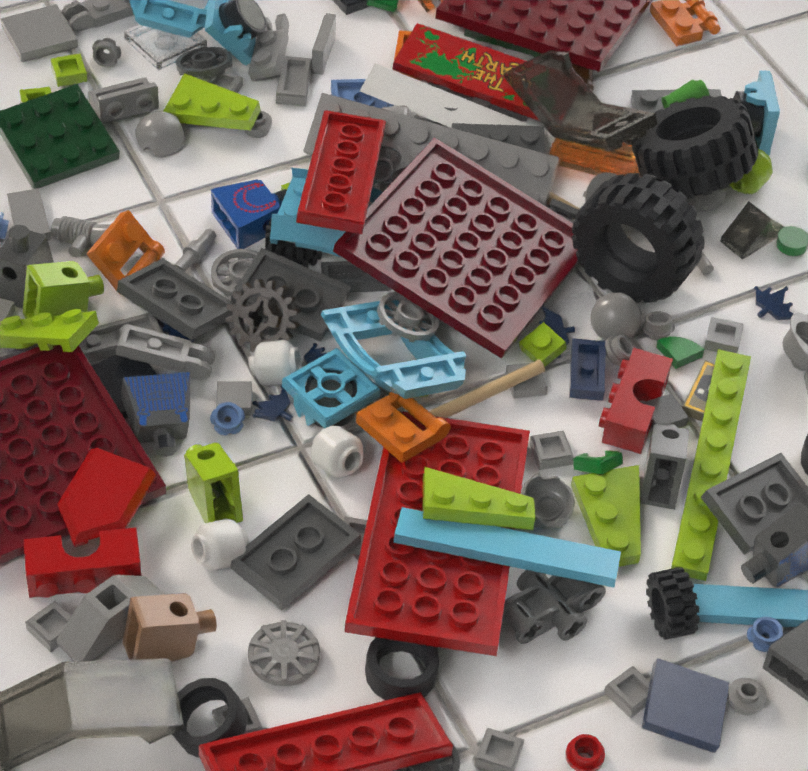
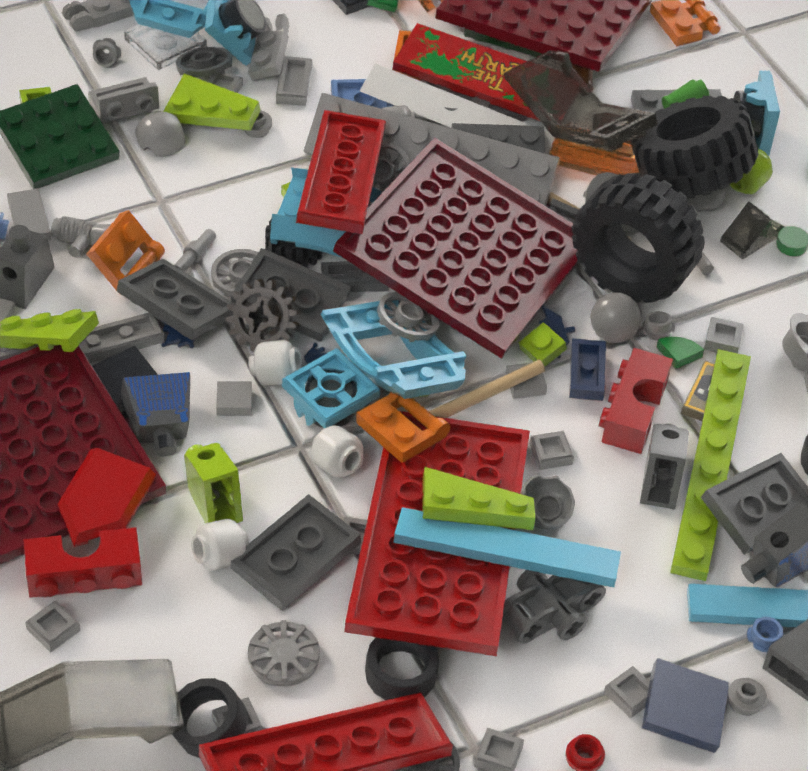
light grey tile [1,4,78,62] -> none
lime torso [22,261,104,319] -> none
lime plate [50,53,87,87] -> none
light grey slope [56,575,165,668] -> none
light grey hinge [116,324,216,381] -> none
medium nougat torso [122,593,217,672] -> none
medium blue plate [210,402,245,436] -> none
blue torso [211,179,287,249] -> none
dark blue piece [252,385,293,422] -> none
light grey tile [312,13,336,75] -> none
lime wing [571,465,641,567] -> none
green tile [573,450,623,475] -> none
light grey plate [605,334,635,366] -> none
dark grey tile [643,393,689,428] -> none
black tyre [646,567,700,640] -> none
dark blue piece [754,286,793,320] -> none

